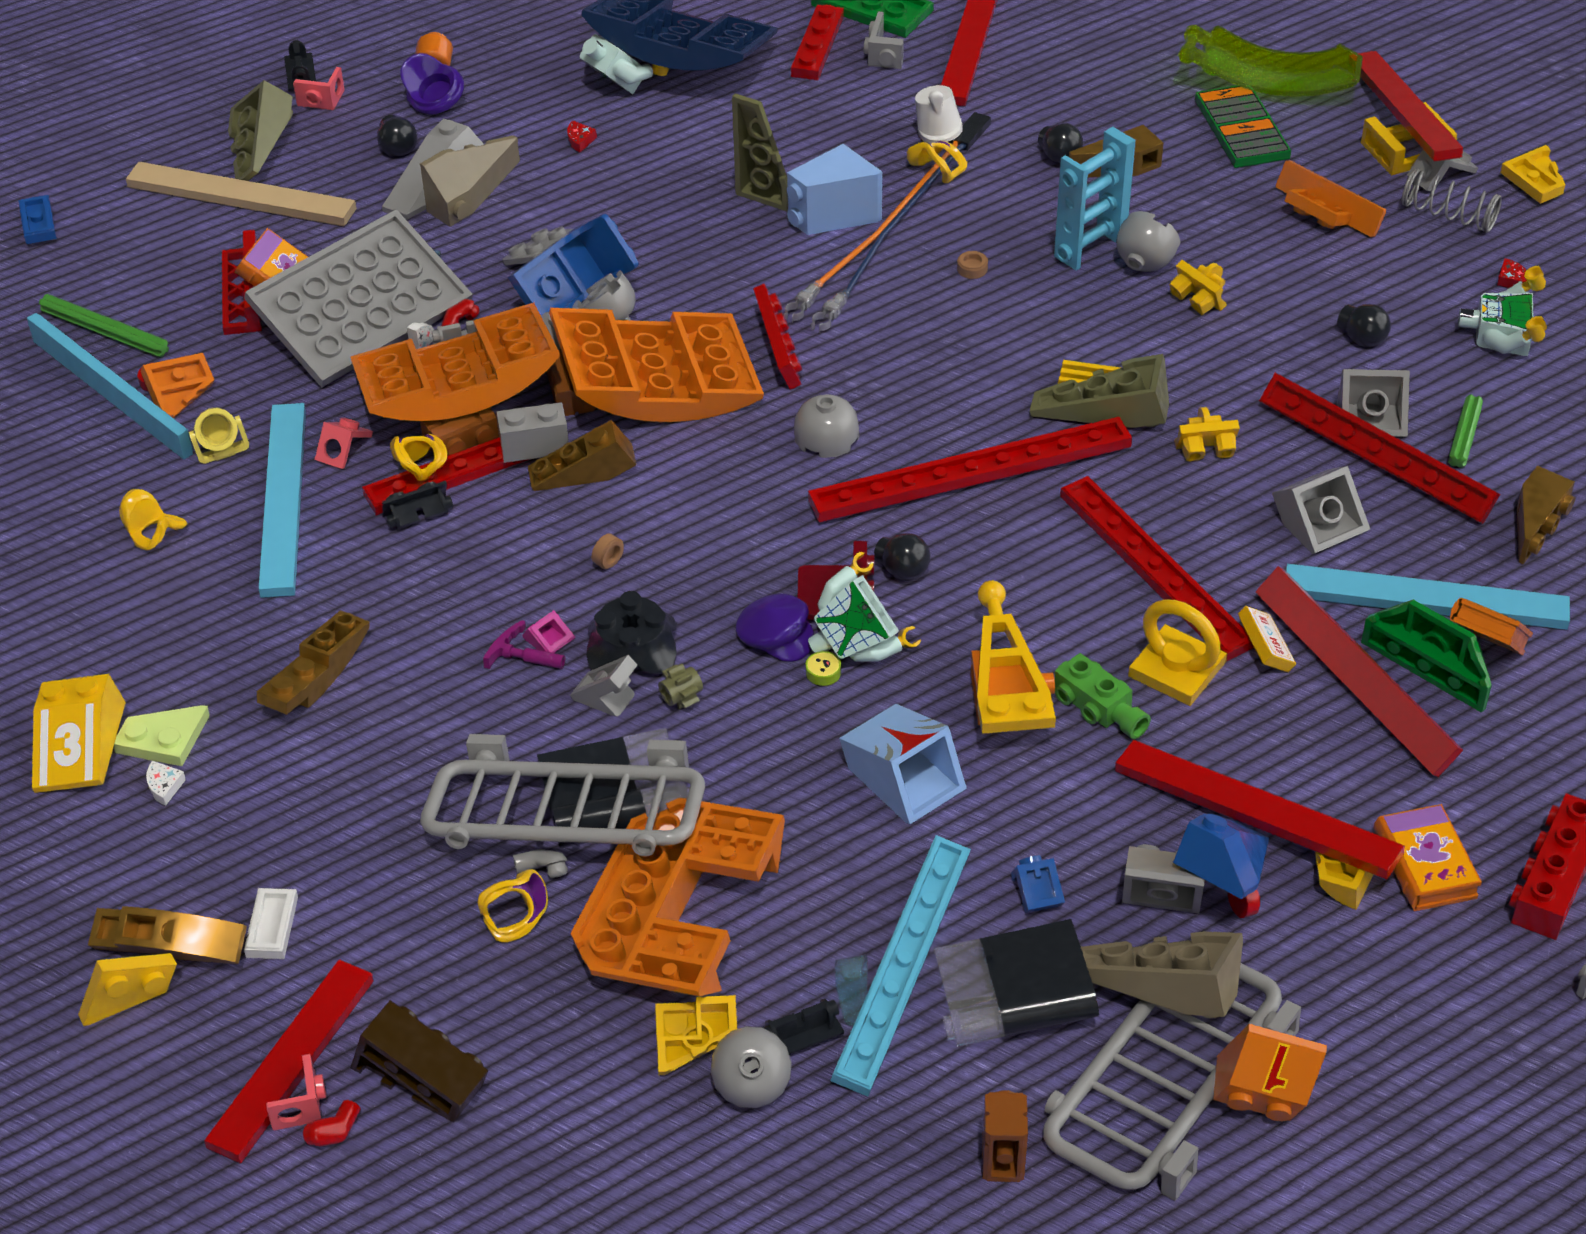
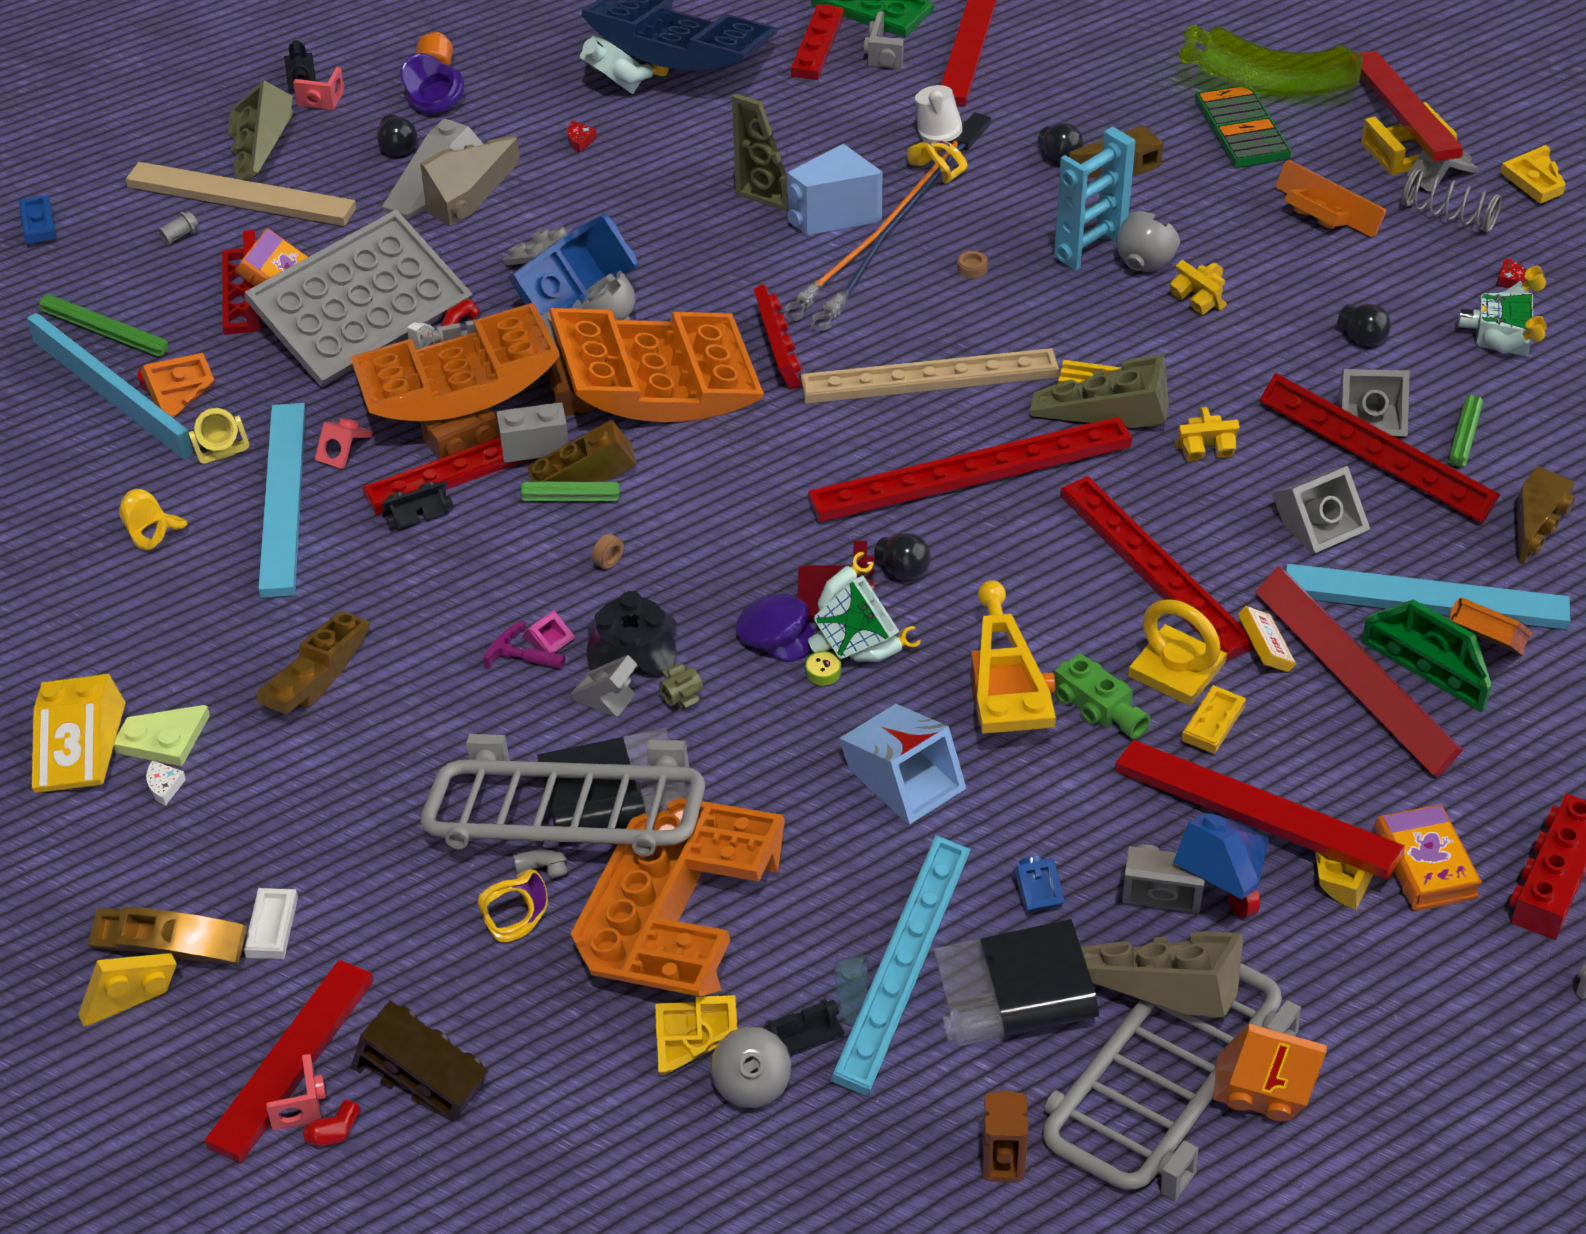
yellow piece [390,434,447,481] -> none
light grey cylinder [794,394,859,458] -> none
none -> light grey pin [157,211,199,246]
none -> bright green axle [521,481,620,502]
none -> tan tile [801,348,1059,404]
none -> yellow plate [1181,685,1246,754]

